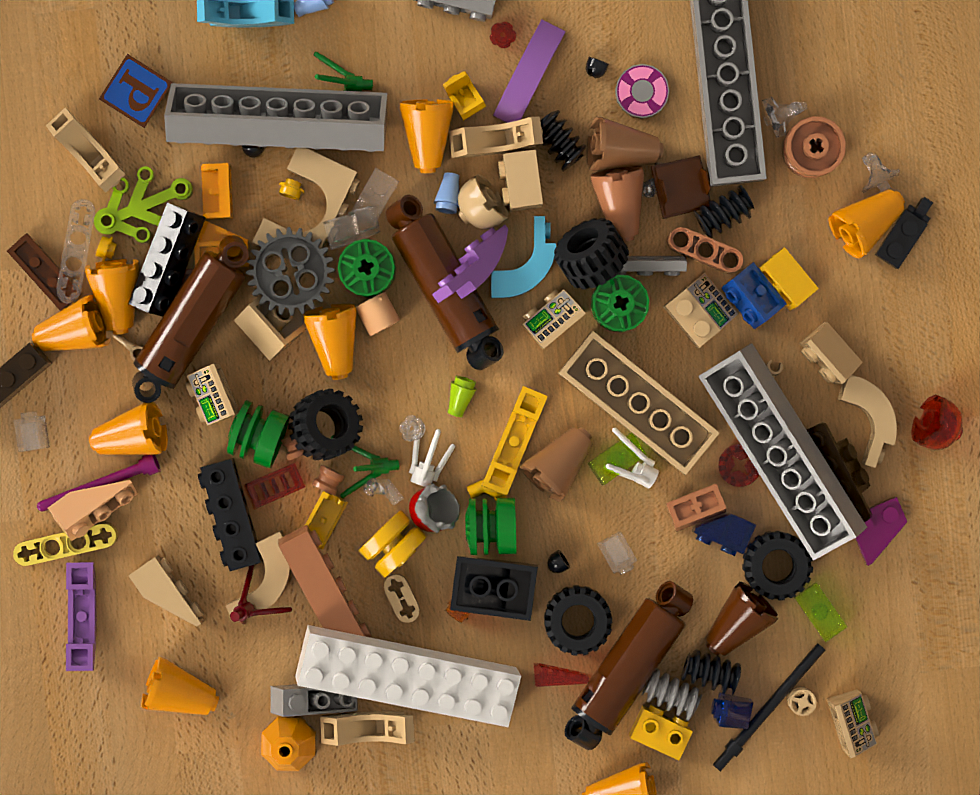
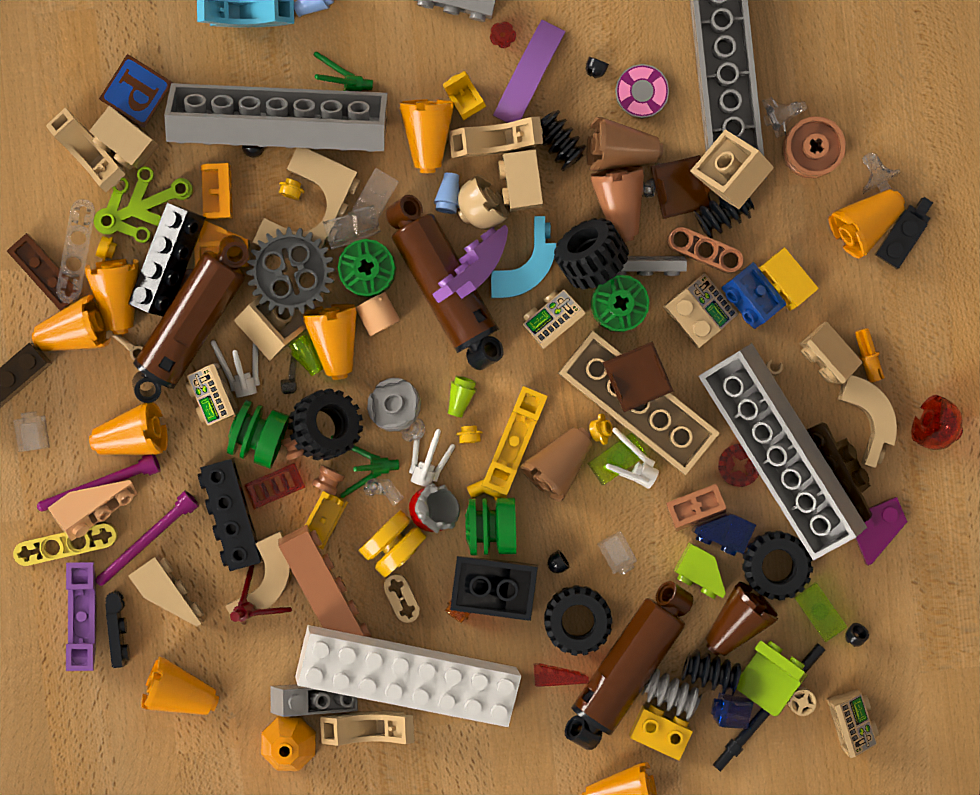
none -> tan brick [89,106,159,170]
none -> magenta piece [96,490,199,586]
none -> black hinge [105,591,130,668]
none -> white plant [211,340,260,398]
none -> clear smoke hand [281,356,298,394]
none -> clear neon green cone [289,335,323,376]
none -> light grey tile [367,378,421,432]
none -> yellow plate [456,426,483,444]
none -> yellow plate [589,413,613,445]
none -> reddish brown piece [603,341,674,412]
none -> lime slope [674,542,726,599]
none -> tan slope [690,130,774,209]
none -> lime bracket [736,640,808,716]
none -> black hinge [845,623,869,647]
none -> light orange axle [855,328,885,383]

